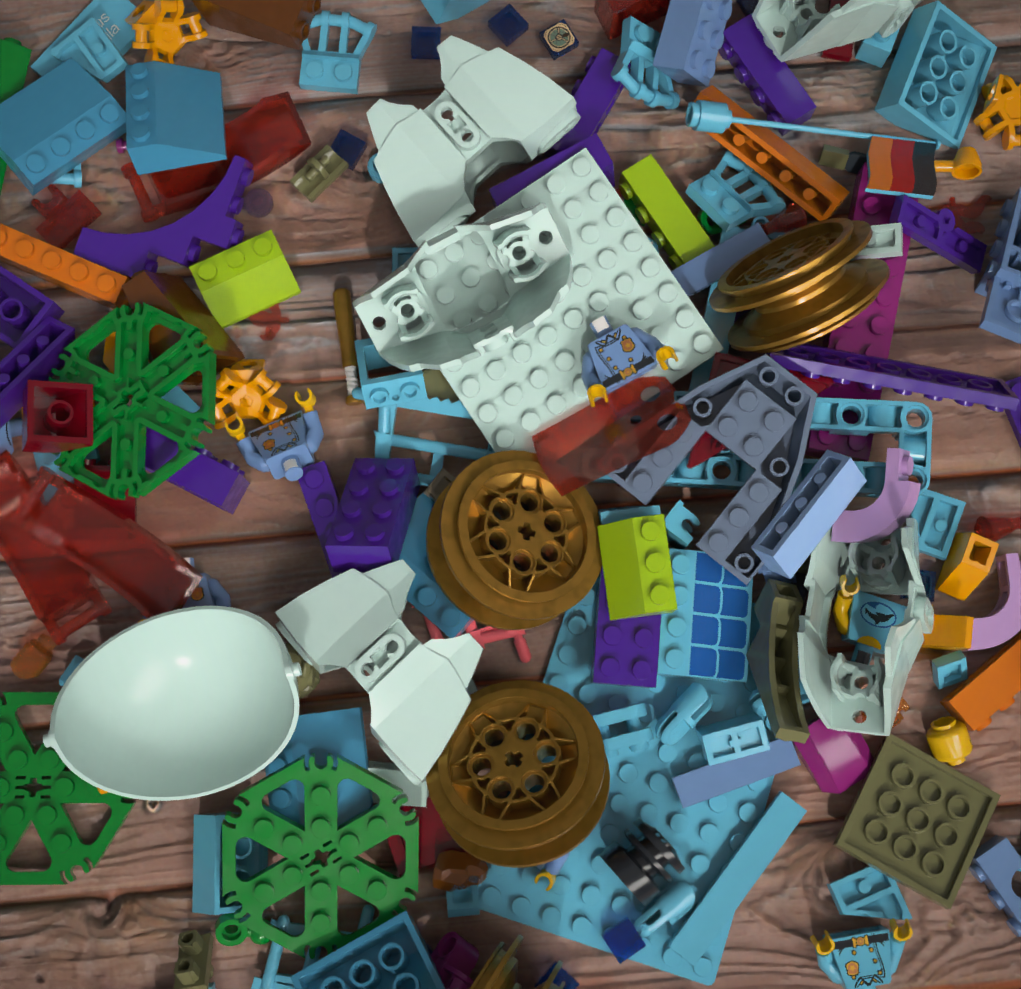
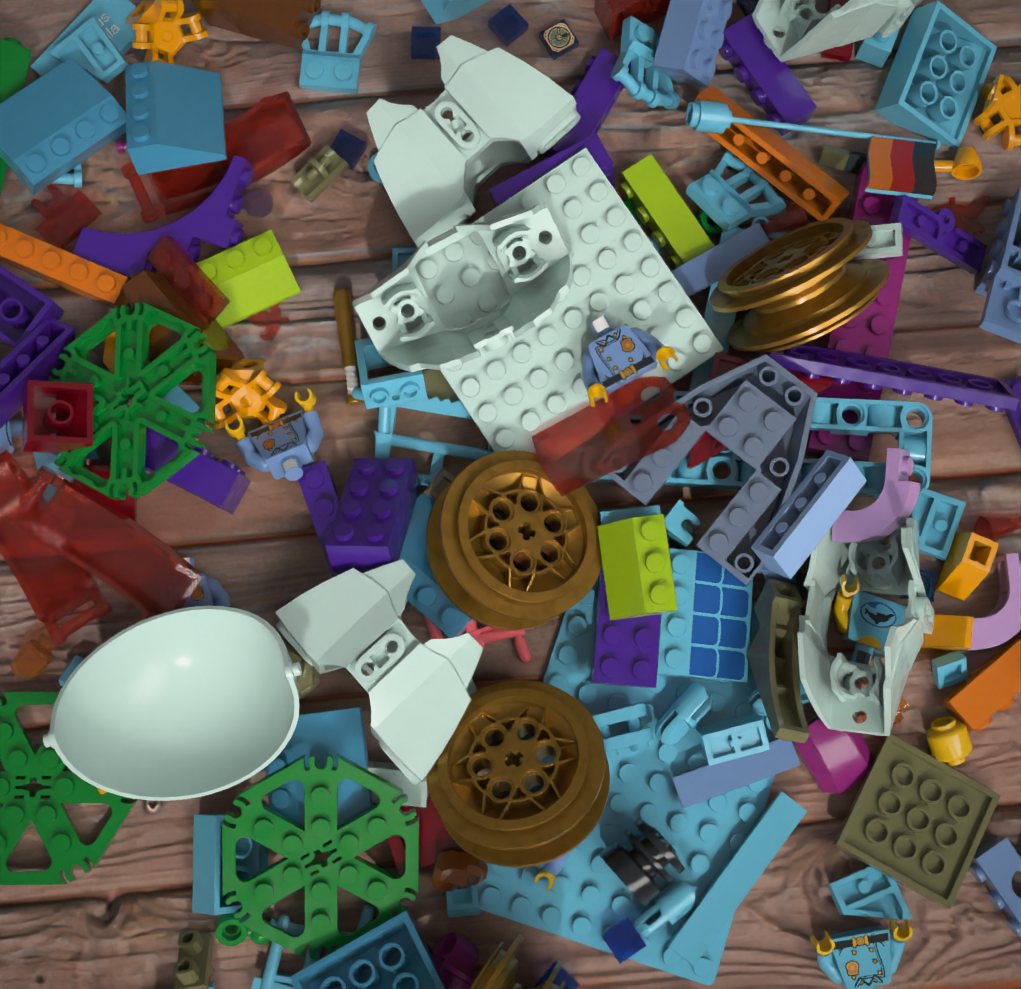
none -> clear red plate [147,236,230,323]

